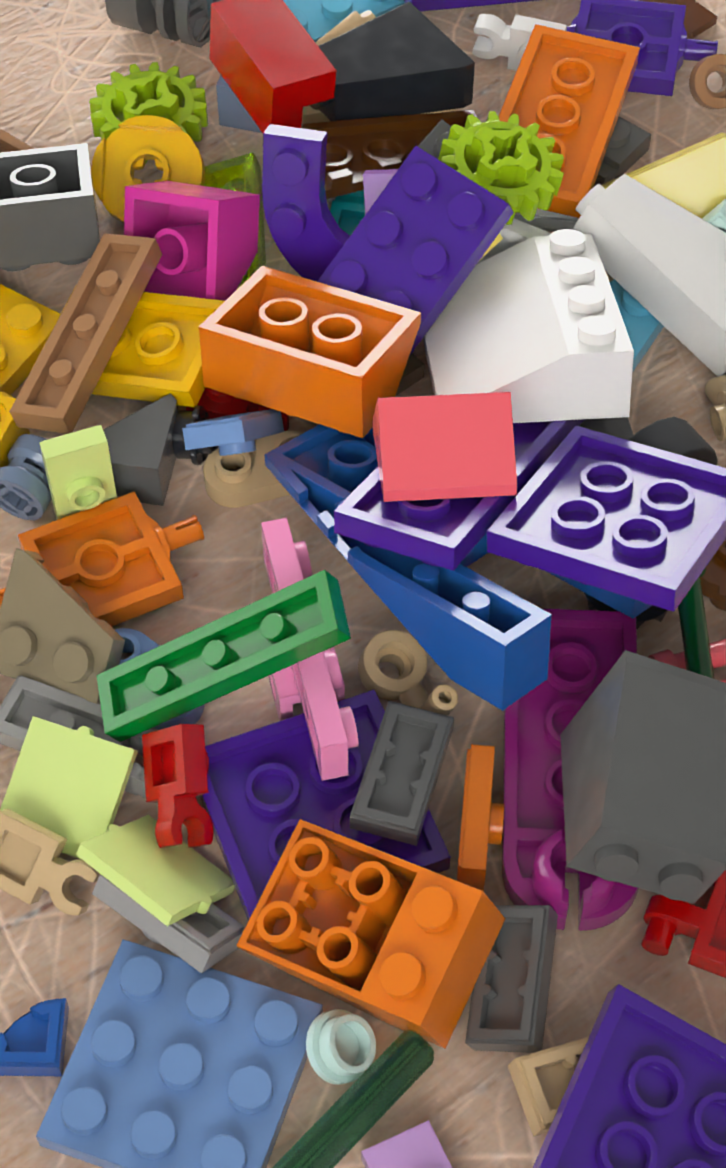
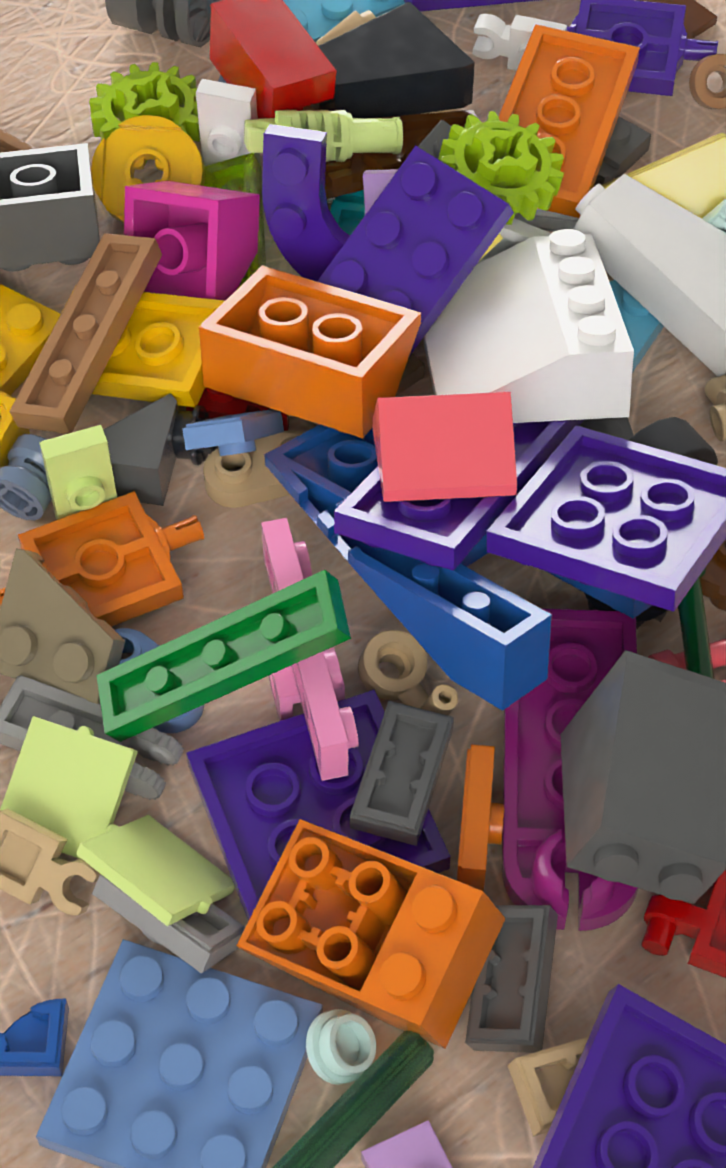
red plate [142,724,214,848] -> none
none -> white plate [196,79,261,183]
none -> yellowish green hinge [244,110,403,162]

